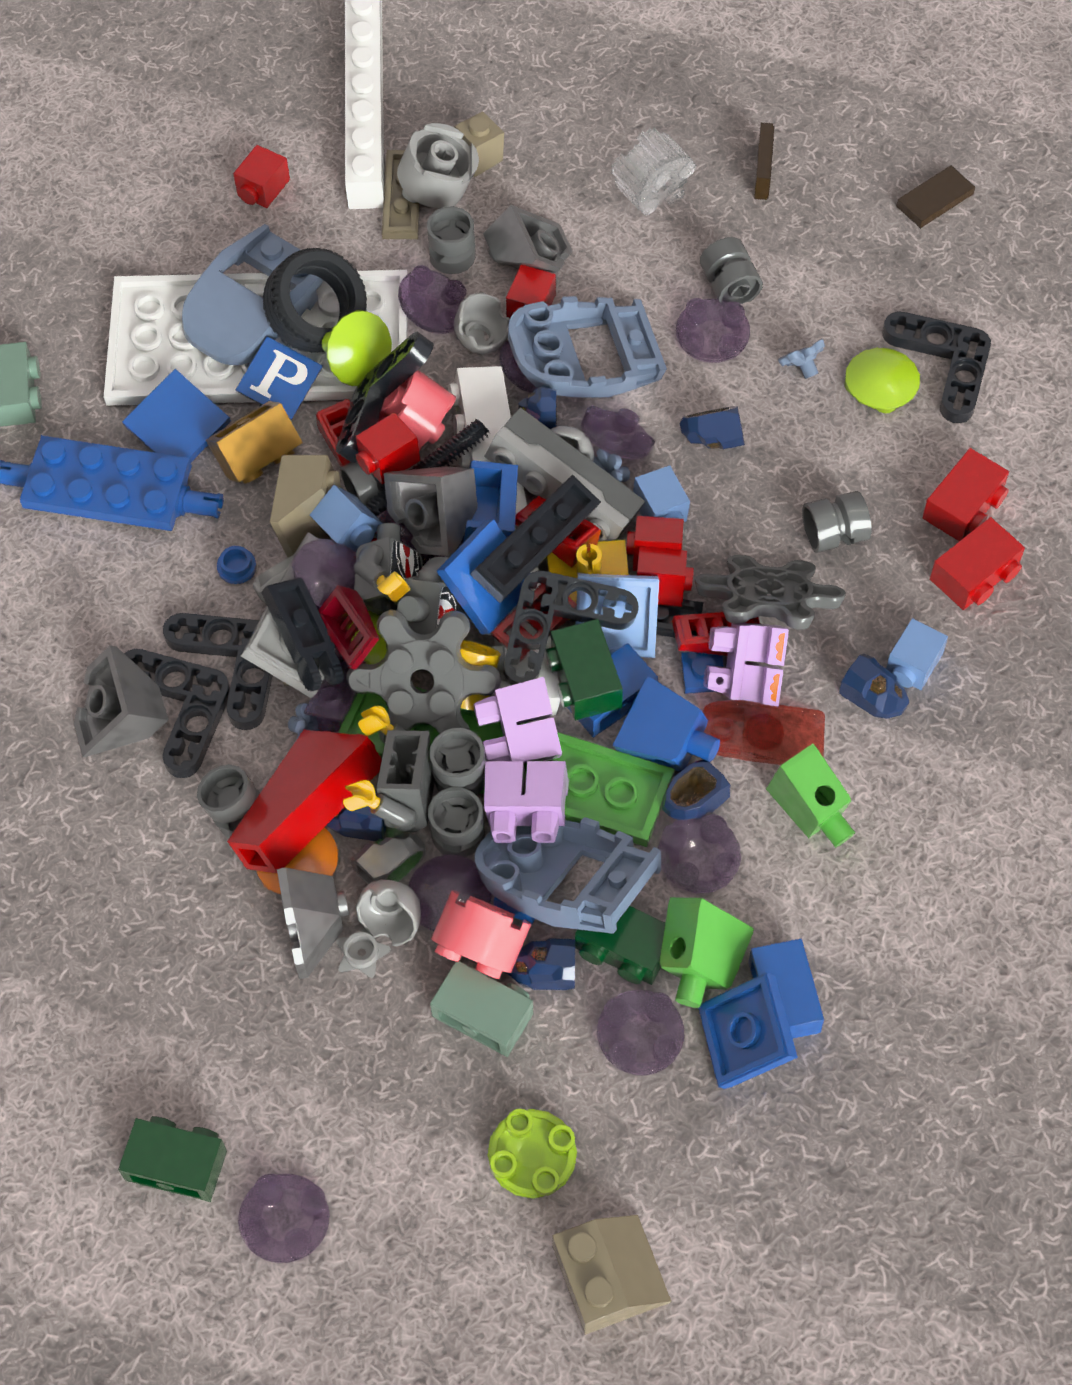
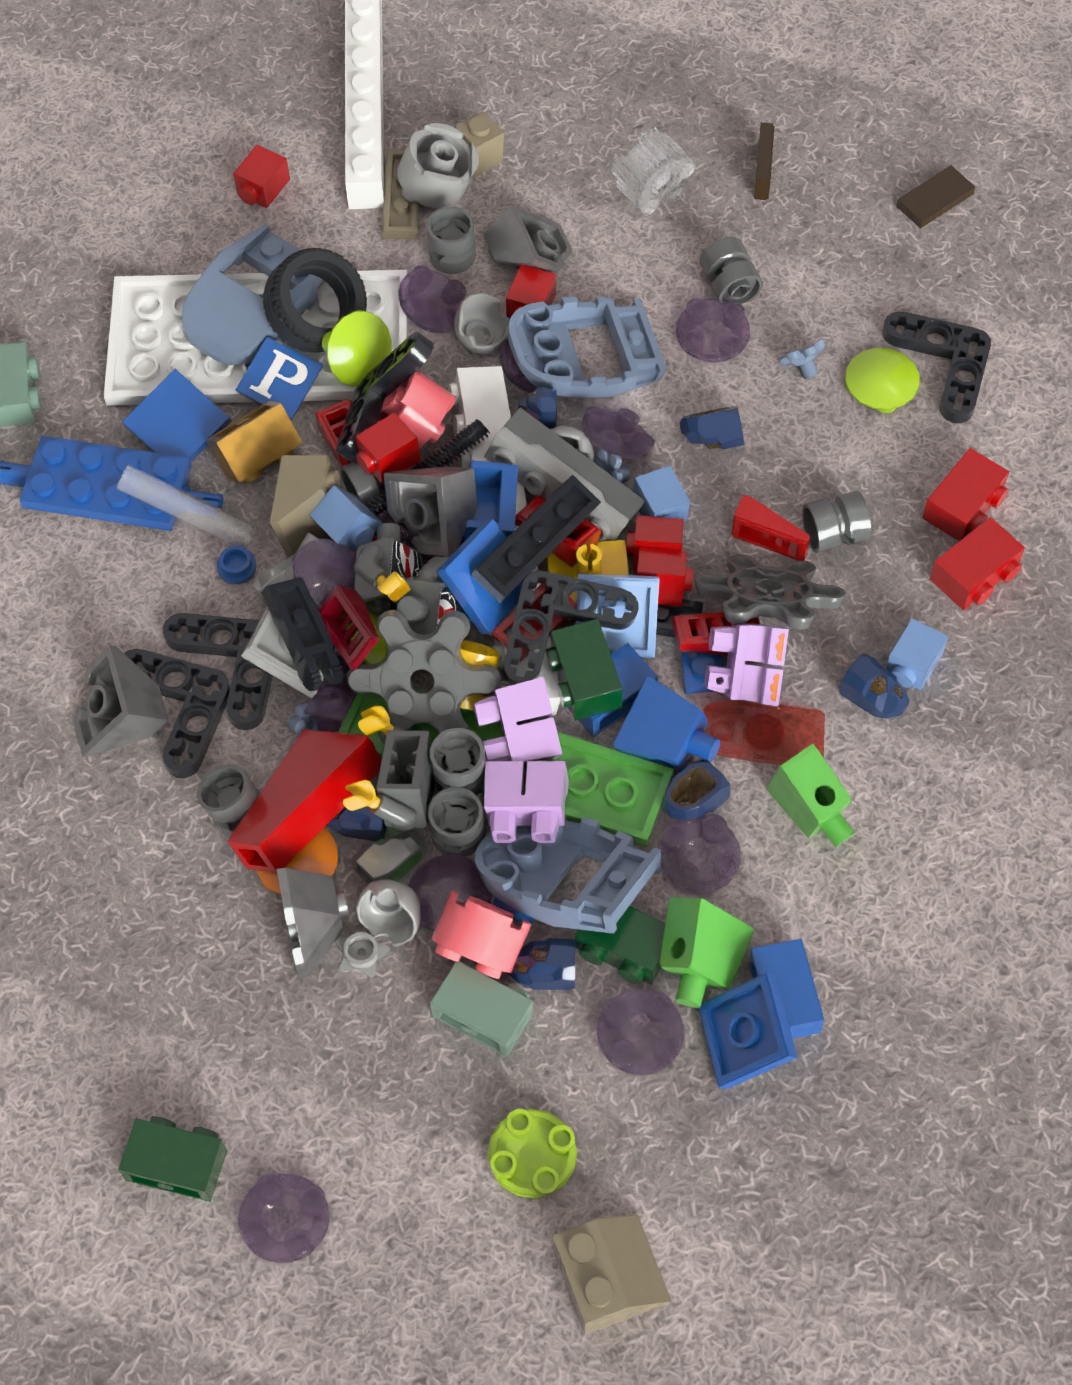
none -> clear piece [116,464,257,549]
none -> red slope [731,494,810,561]

